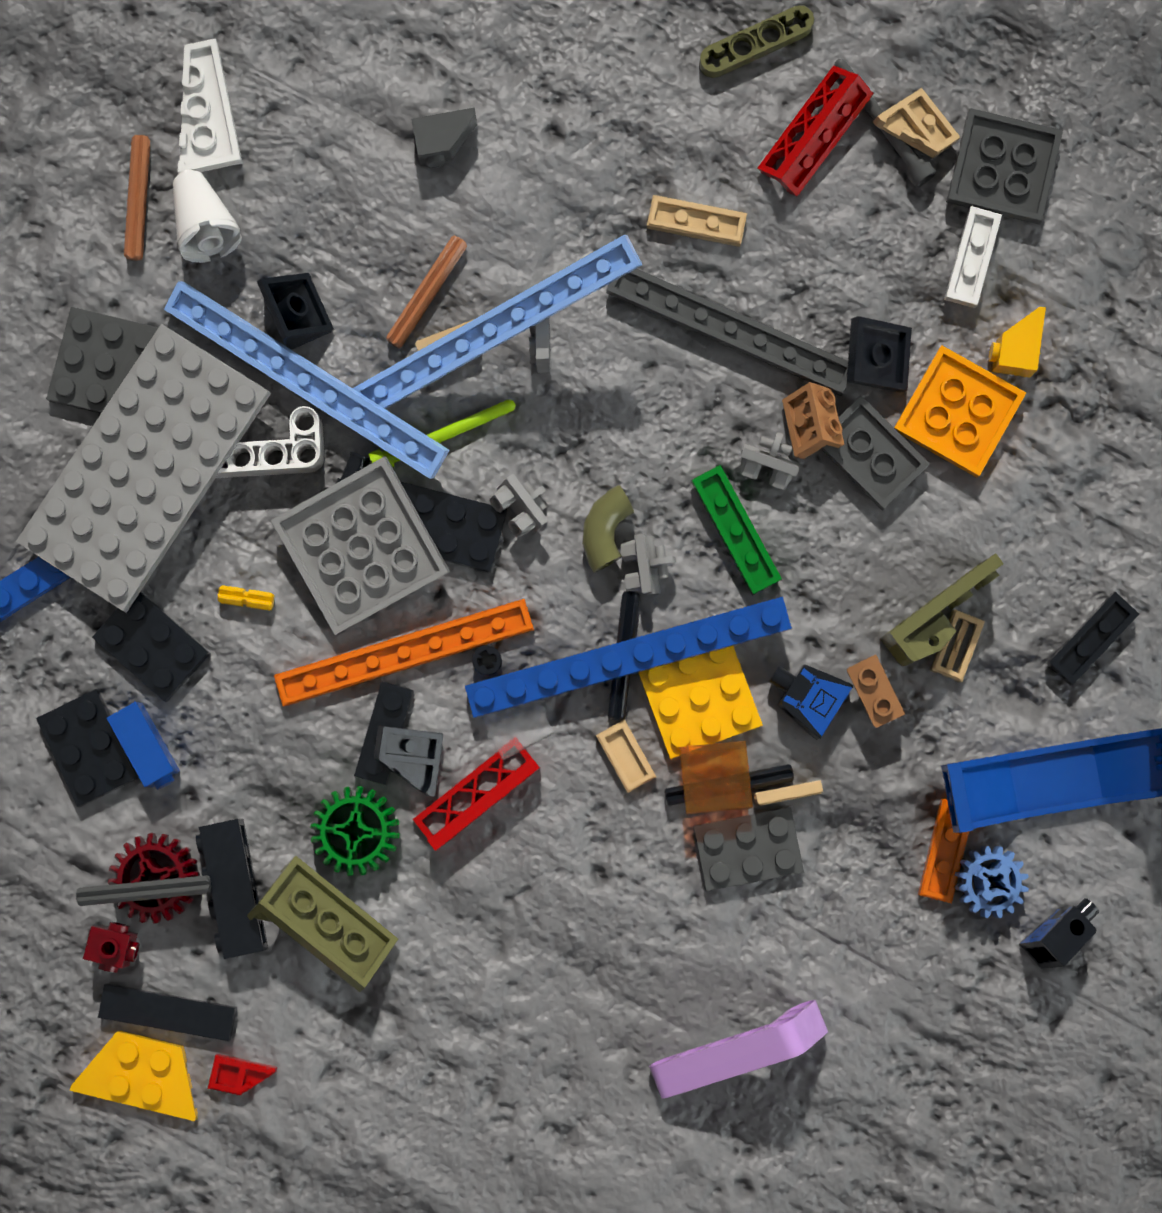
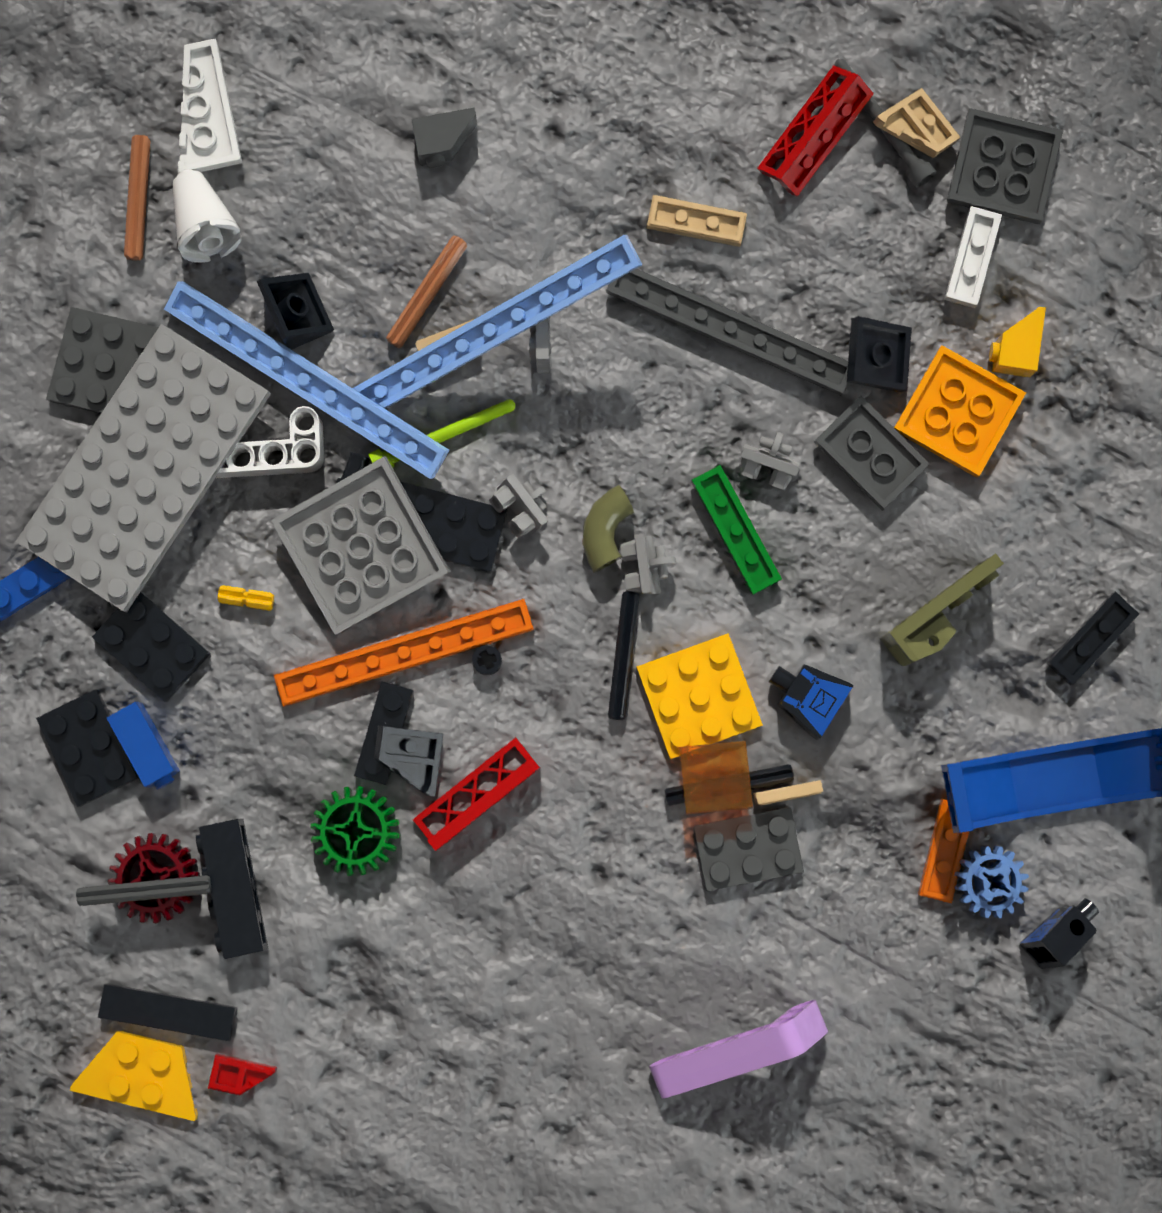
dark red brick [83,922,140,973] -> none
olive plate [247,856,398,992] -> none
blue plate [465,597,792,718] -> none
clear piece [481,701,554,760] -> none
tan tile [596,719,656,793] -> none
olive beam [699,5,814,78] -> none
medium nougat bracket [782,382,844,459] -> none
medium nougat bracket [847,655,905,728] -> none
tan tile [930,609,985,683] -> none

